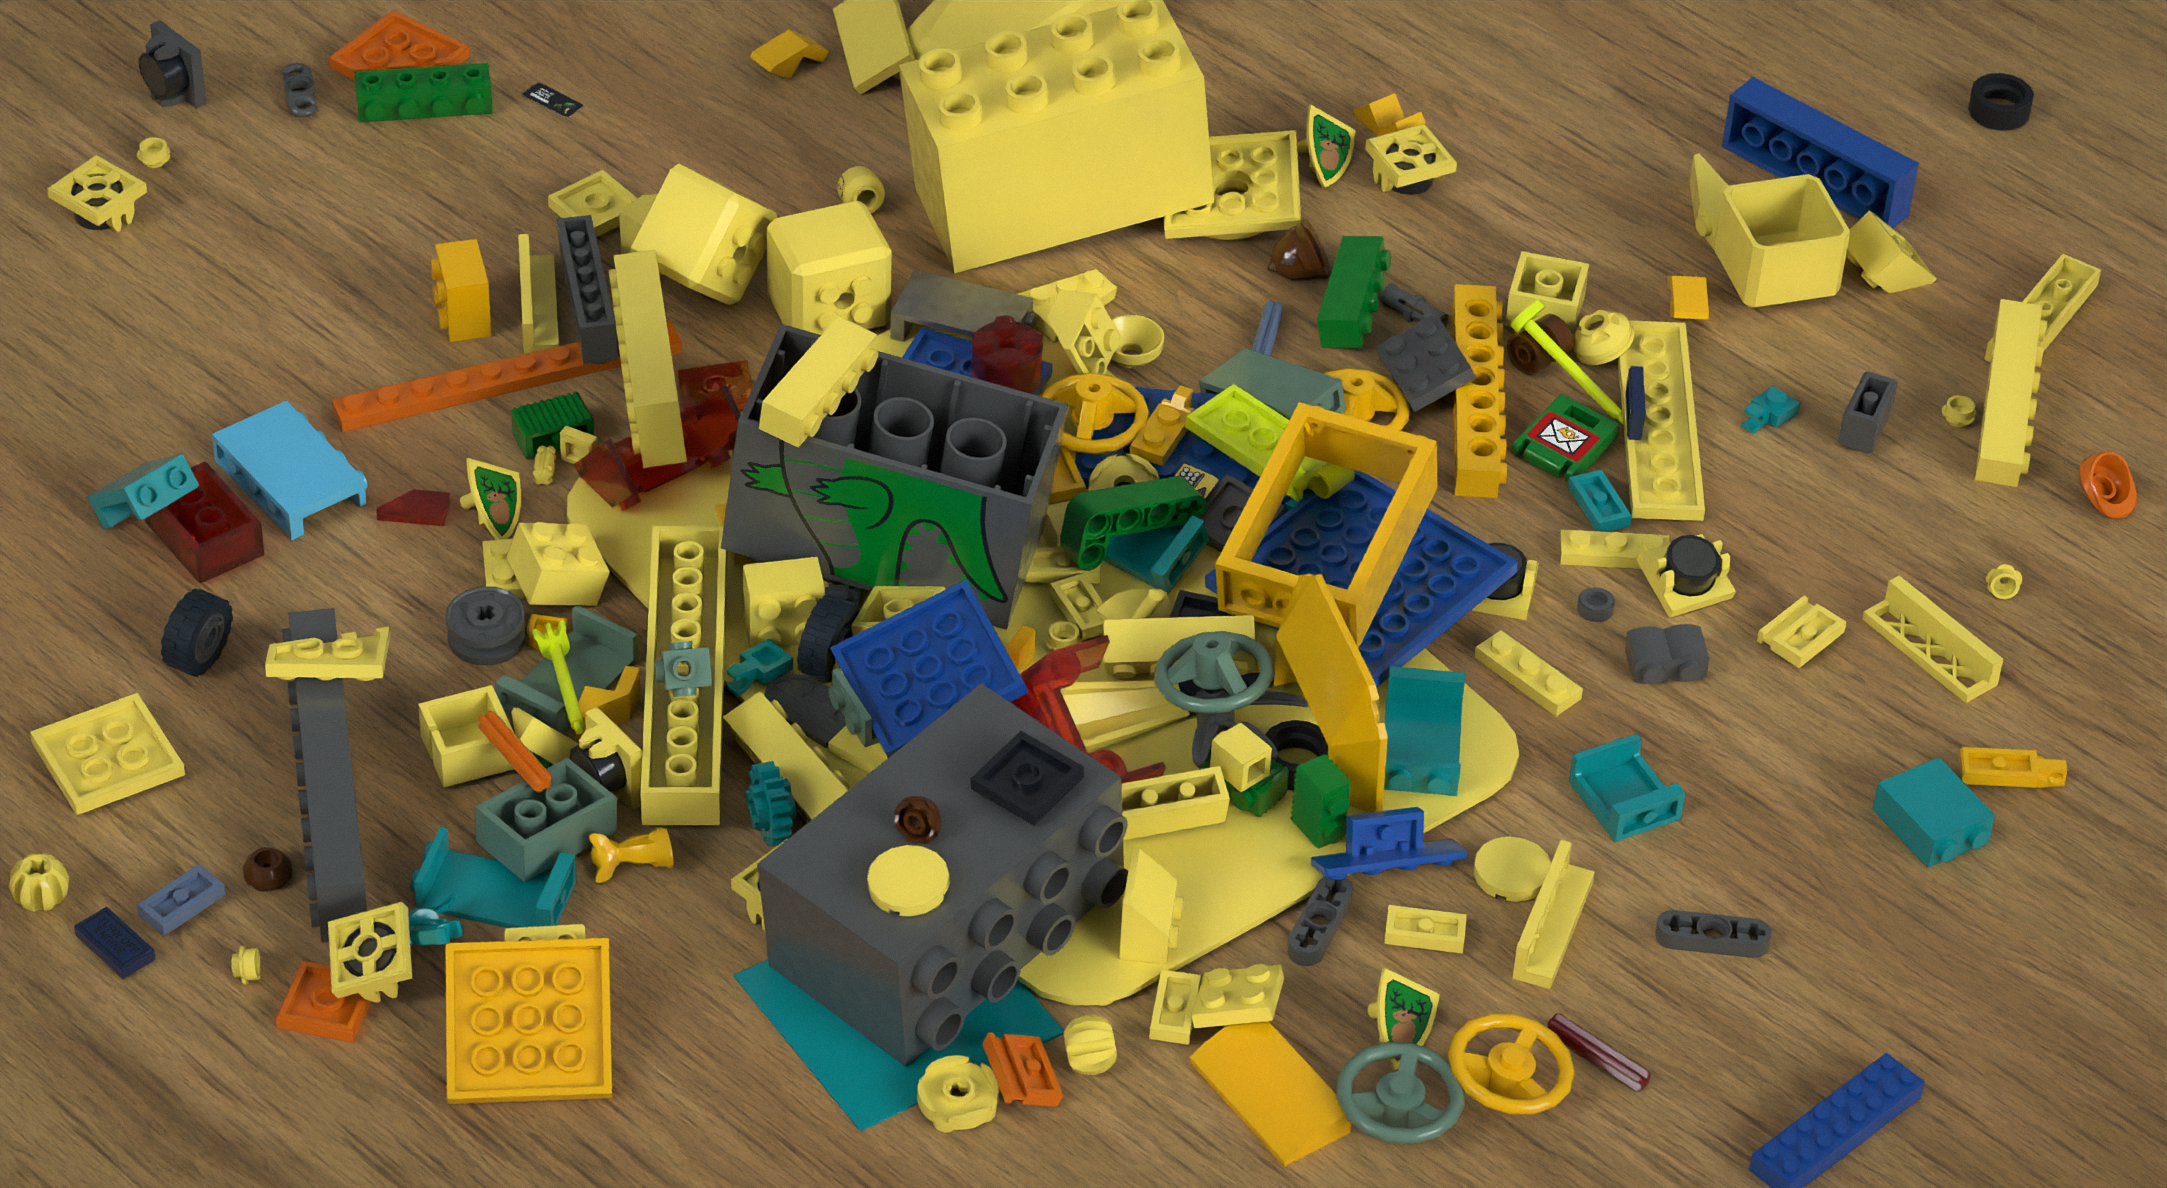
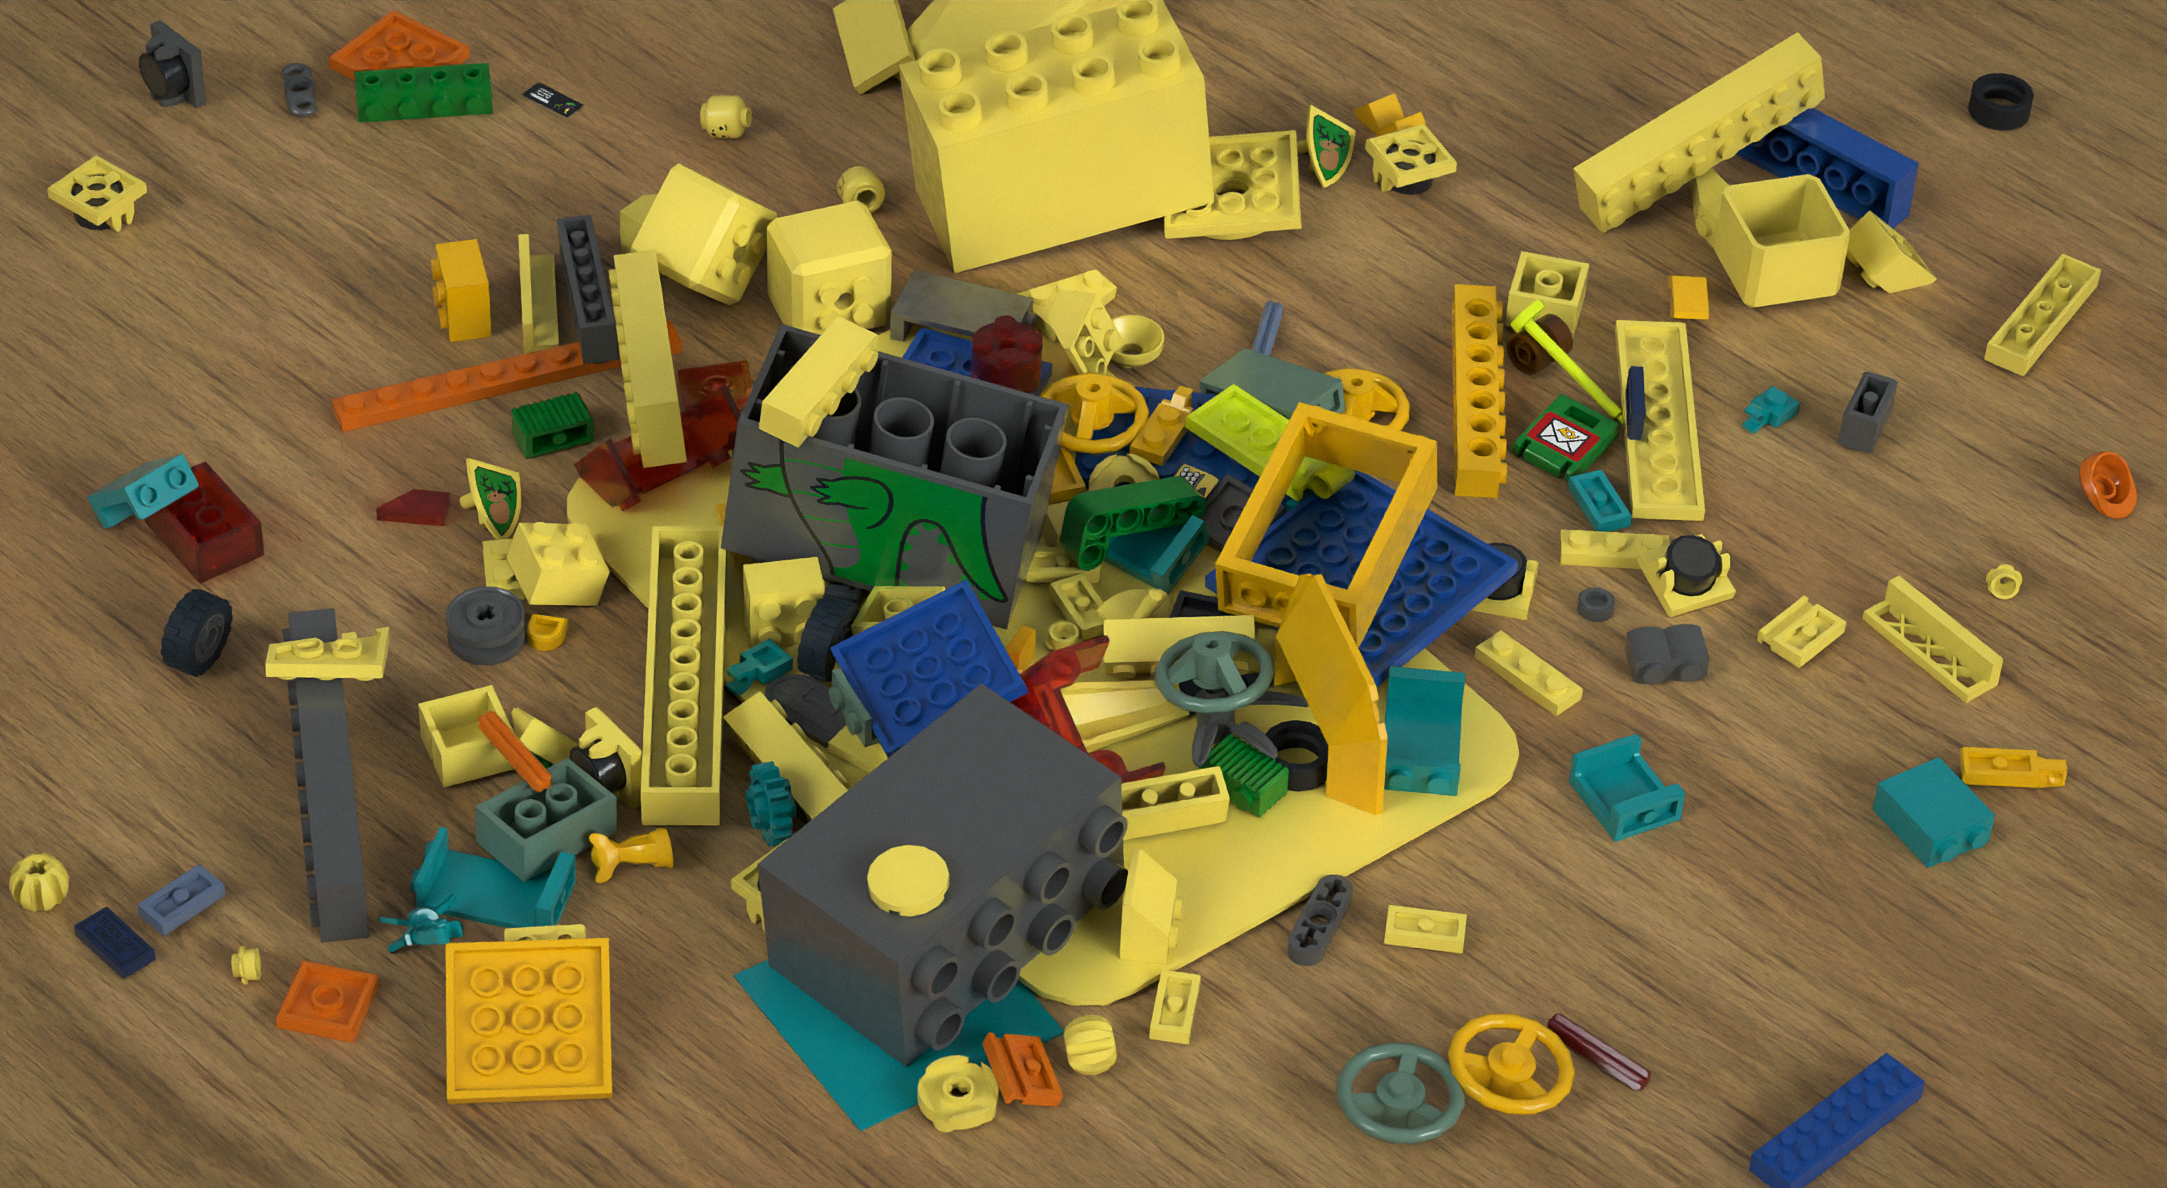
light yellow plate [30,693,185,815] -> none
light yellow plate [137,137,170,168] -> none
medium azure panel [212,400,368,541] -> none
reddish brown plate [243,847,292,892] -> none
light yellow piece [328,902,412,1003] -> none
sand green panel [495,605,638,734] -> none
neon yellow piece [532,620,584,734] -> none
light yellow piece [533,445,557,486] -> none
light yellow plate [548,170,638,237] -> none
light yellow tile [560,426,599,470] -> none
yellow slope [575,665,641,739] -> none
sand green brick [655,641,712,697] -> none
yellow slope [750,29,829,79] -> none
reddish brown plate [894,796,942,844] -> none
black plate [970,731,1084,826] -> none
yellow slope [1189,1021,1351,1167] -> none
light yellow plate [1191,964,1284,1028] -> none
light yellow brick [1210,722,1272,792] -> none
reddish brown piece [1267,218,1331,280] -> none
green brick [1290,754,1351,848] -> none
blue bracket [1311,807,1467,880] -> none
green brick [1317,236,1391,349] -> none
shield [1368,968,1440,1070] -> none
dark grey plate [1376,313,1476,412] -> none
dark grey pin [1381,283,1449,327] -> none
light yellow tile [1473,836,1551,902] -> none
light yellow fence [1512,840,1595,989] -> none
light yellow piece [1573,310,1635,365] -> none
dark grey beam [1655,910,1772,958] -> none
light yellow plate [1942,395,1977,427] -> none
light yellow brick [1974,299,2047,487] -> none
none -> light yellow head [700,95,752,139]
none -> light yellow brick [1573,32,1825,234]

